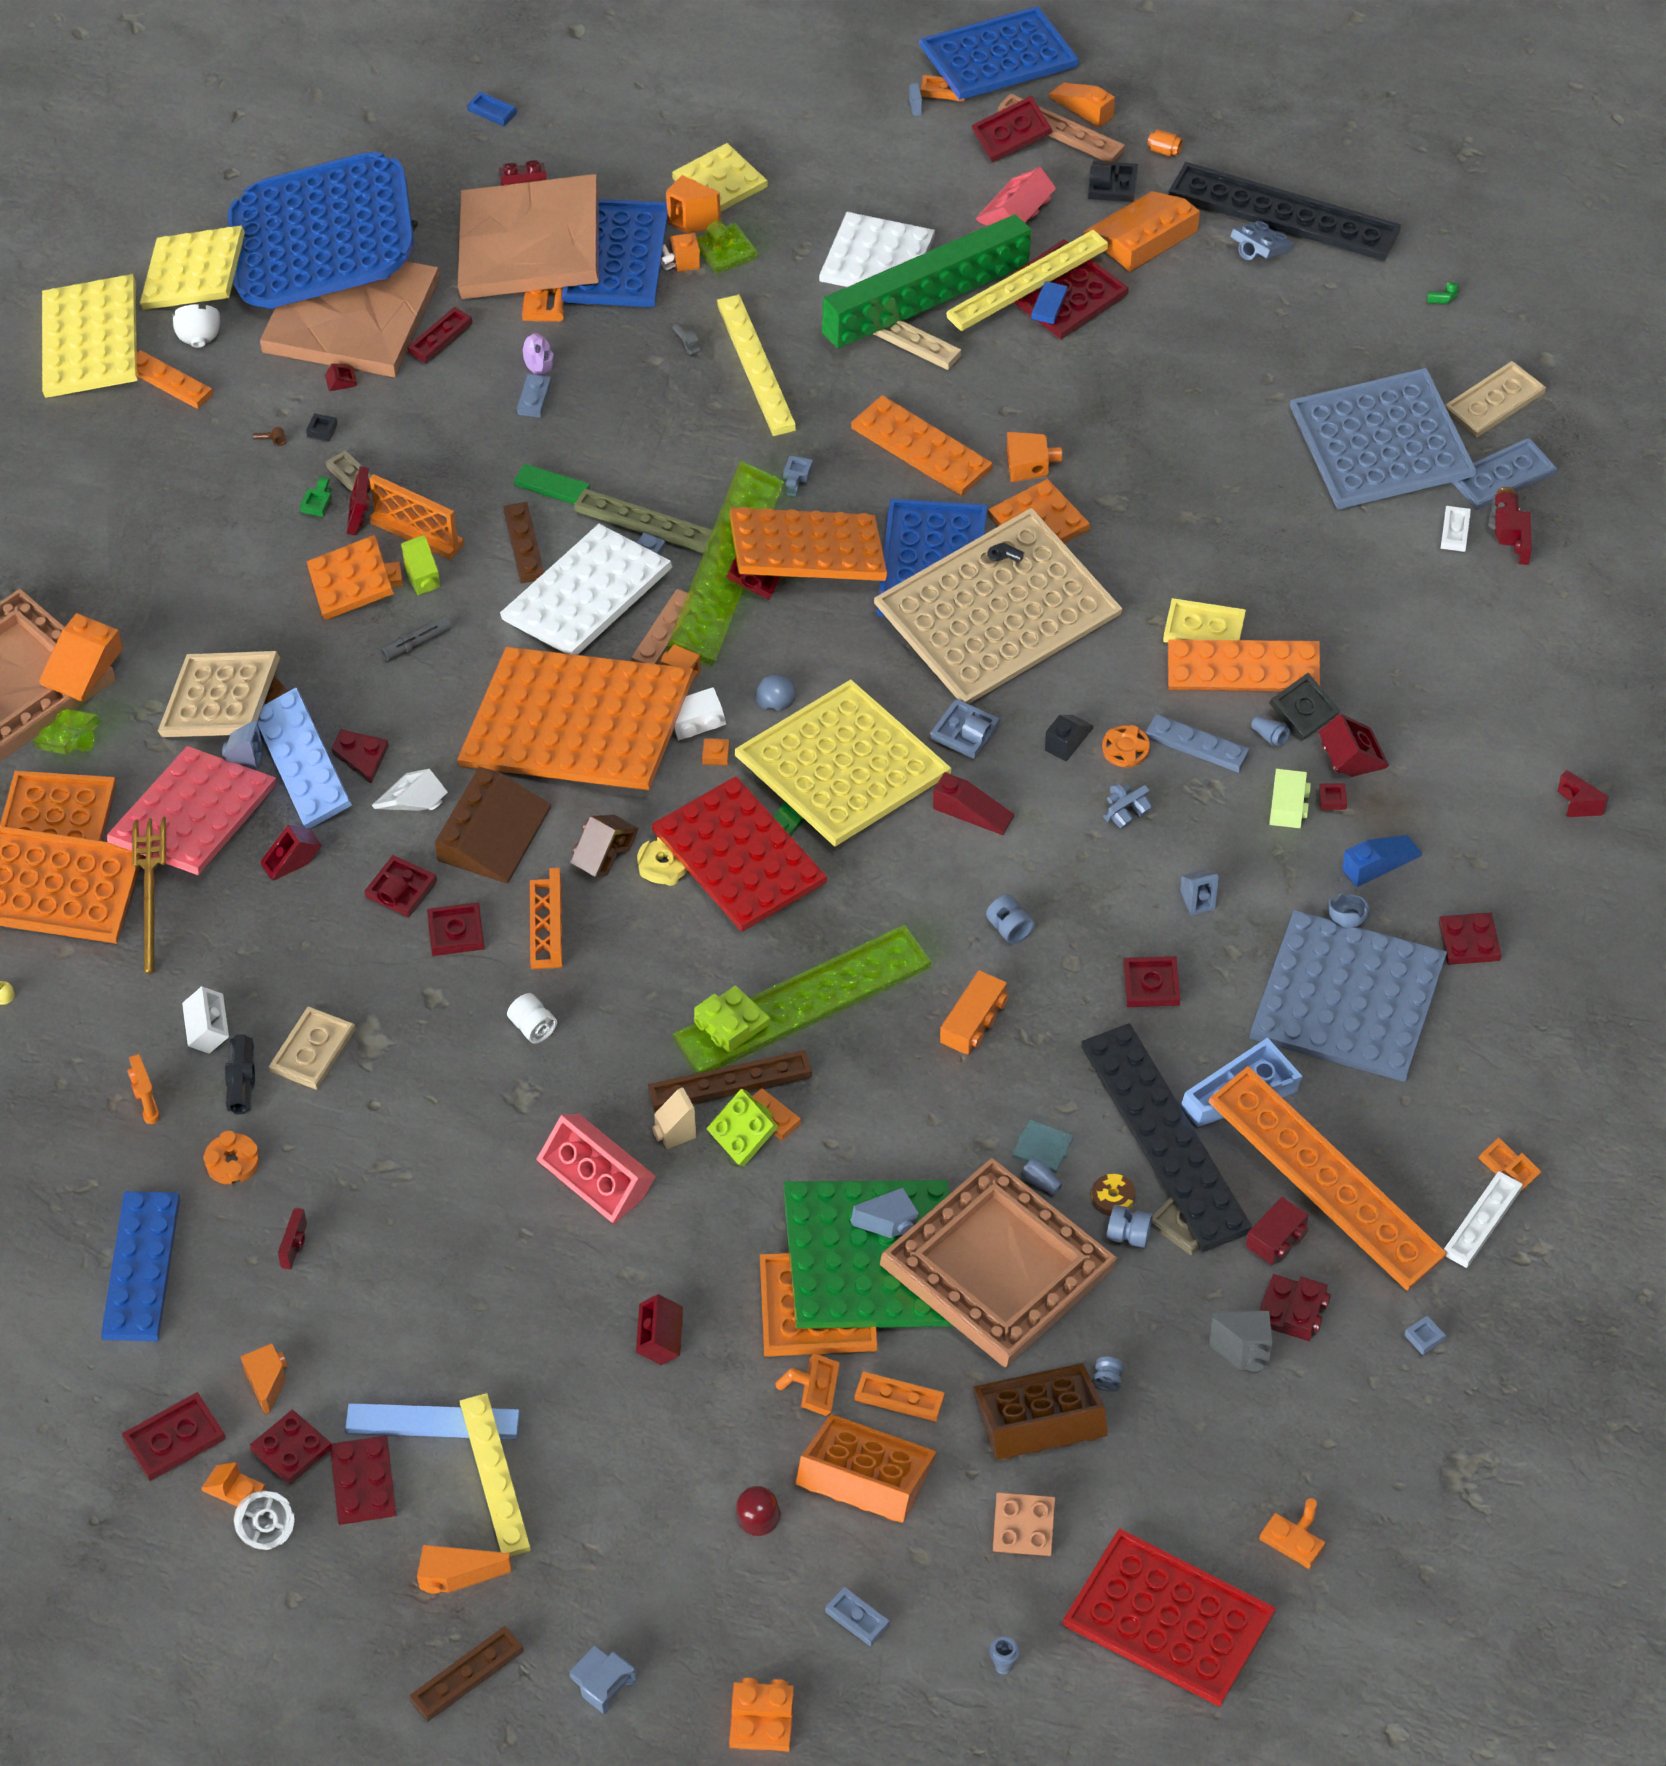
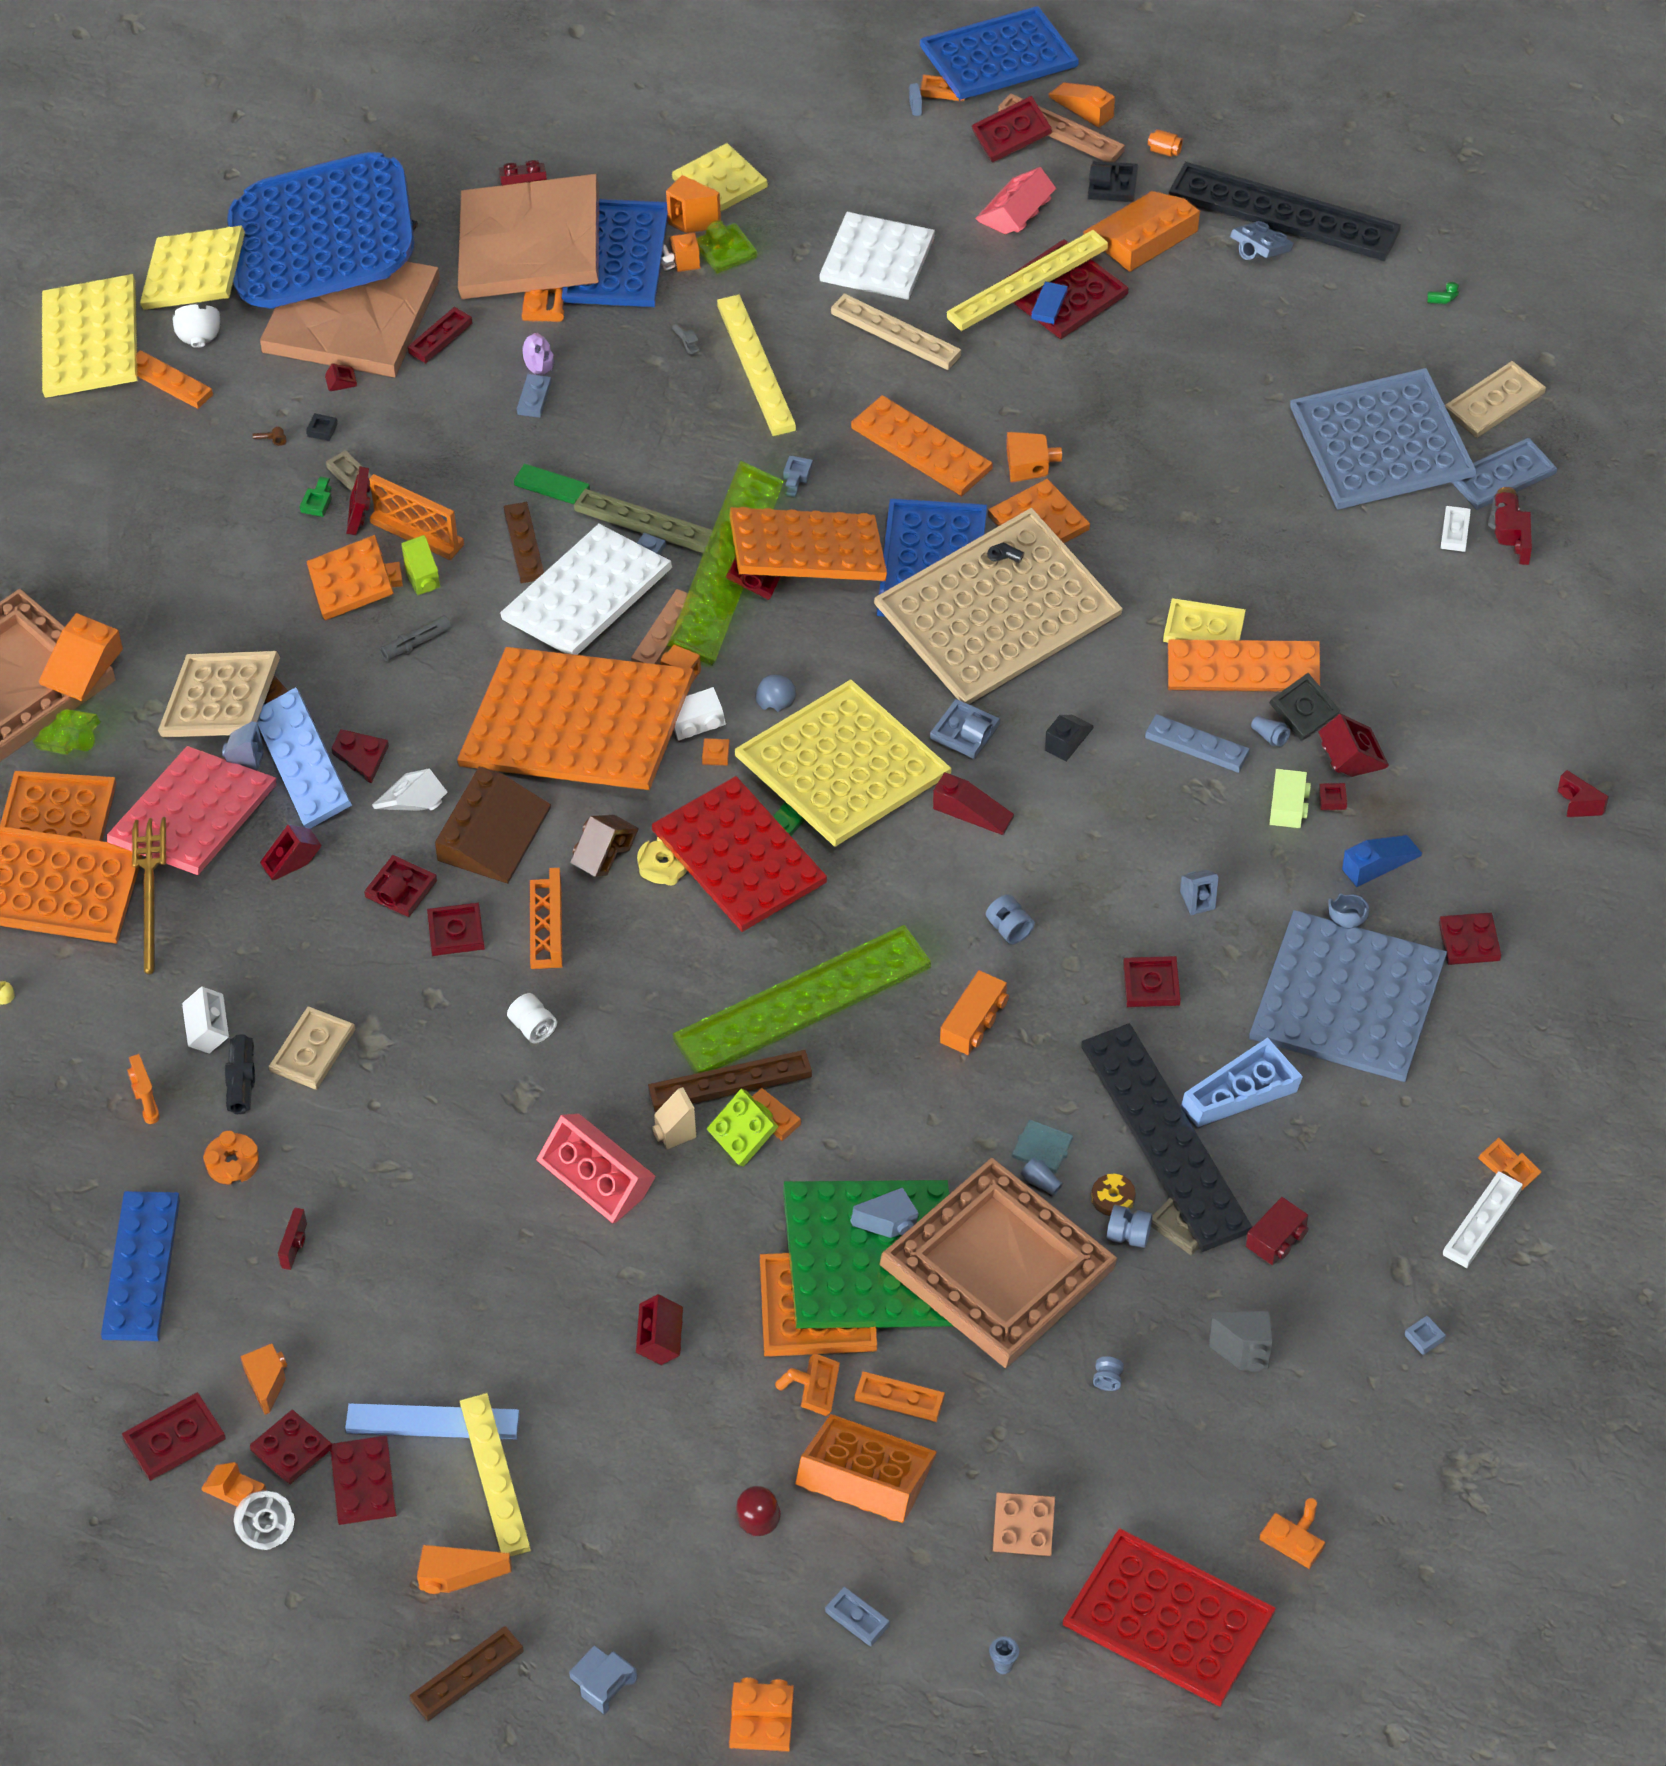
blue tile [467,92,517,126] -> none
lime plate [694,985,770,1053] -> none
green brick [822,214,1032,349] -> none
reddish brown slope [973,1363,1108,1460] -> none
orange wheel [1102,725,1150,767] -> none
sand blue hips [1103,783,1152,829] -> none
orange plate [1209,1066,1447,1291] -> none
dark red plate [1259,1274,1331,1342] -> none

